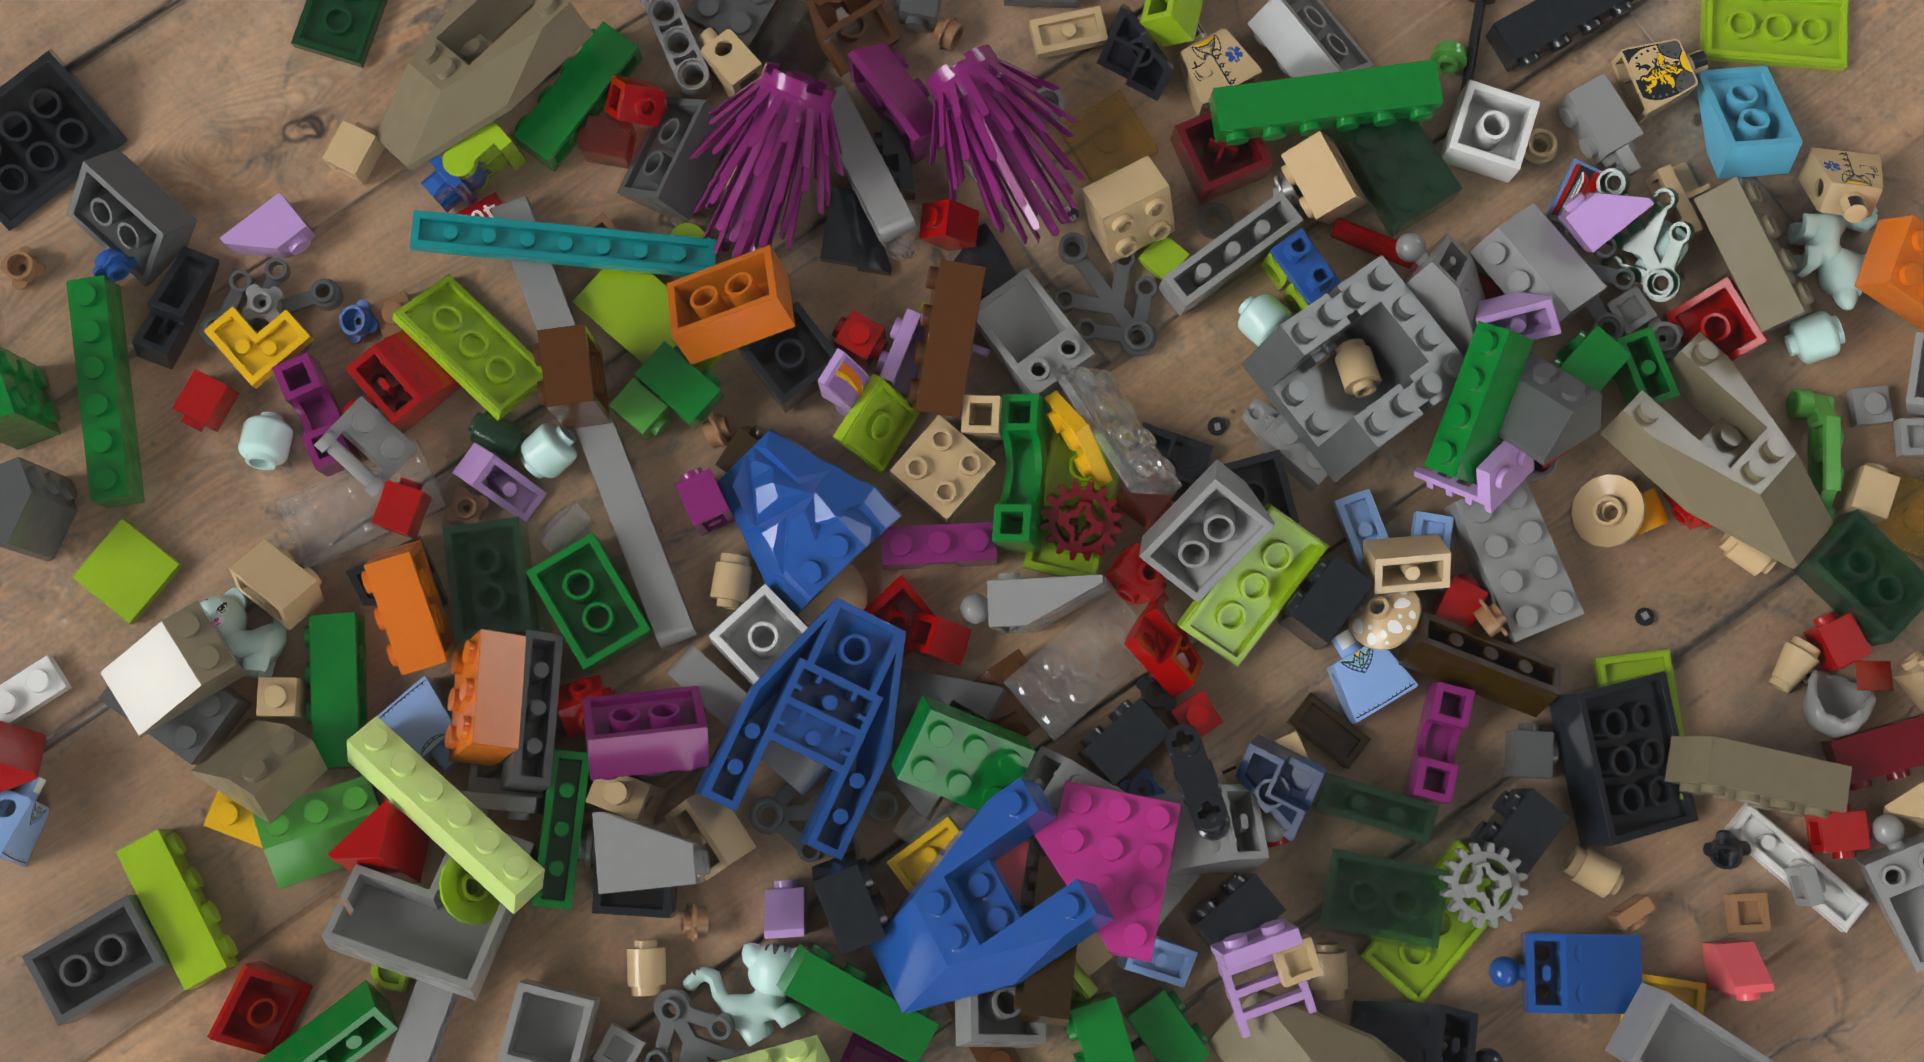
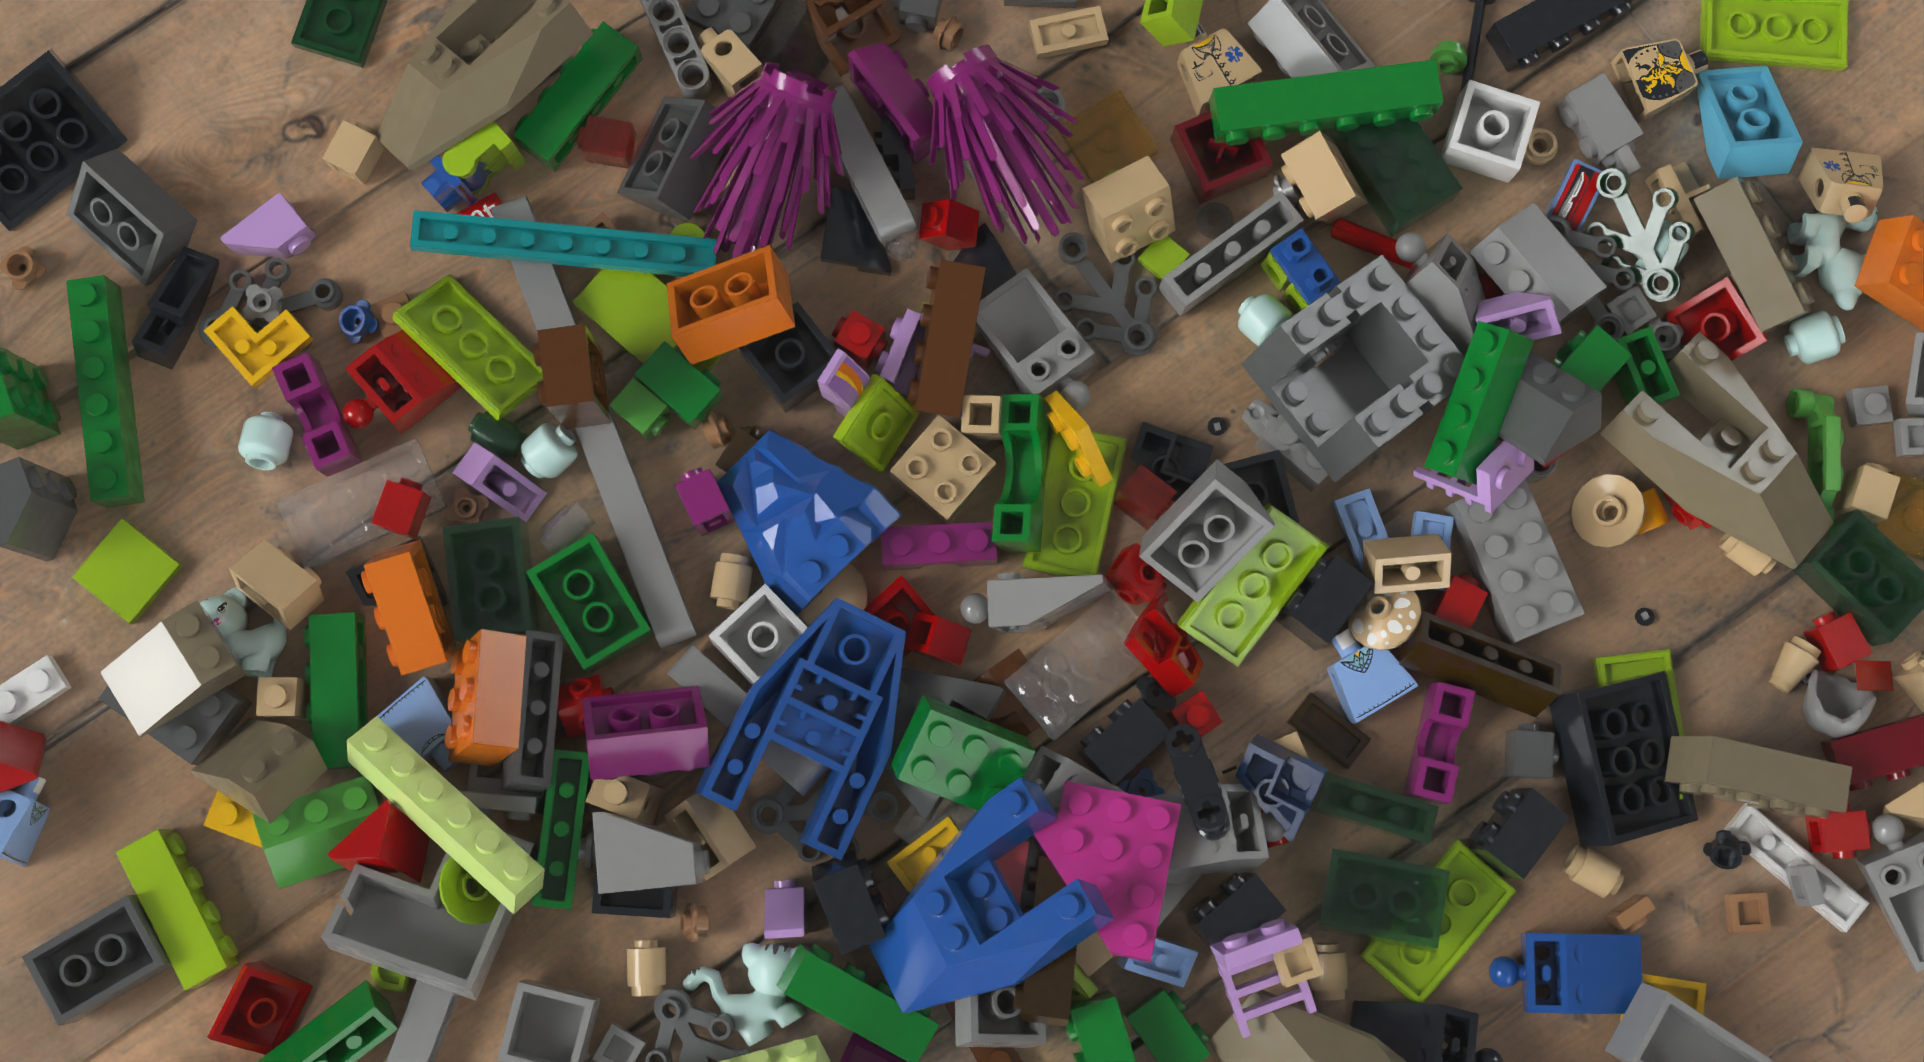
blue plate [93,247,137,282] -> none
red brick [172,369,240,432] -> none
light grey plate [314,396,418,498] -> none
red brick [604,75,667,127] -> none
dark red gear [1040,478,1123,561] -> none
clear plate [1054,364,1182,495] -> none
piece [1064,205,1079,223] -> none
black slope [1097,4,1174,101] -> none
tan brick [1334,339,1382,398] -> none
light grey gear [1439,842,1528,929] -> none
medium nougat plate [1473,598,1509,638] -> none
lavender slope [1558,192,1654,252] -> none
coral slope [1702,940,1775,1001] -> none

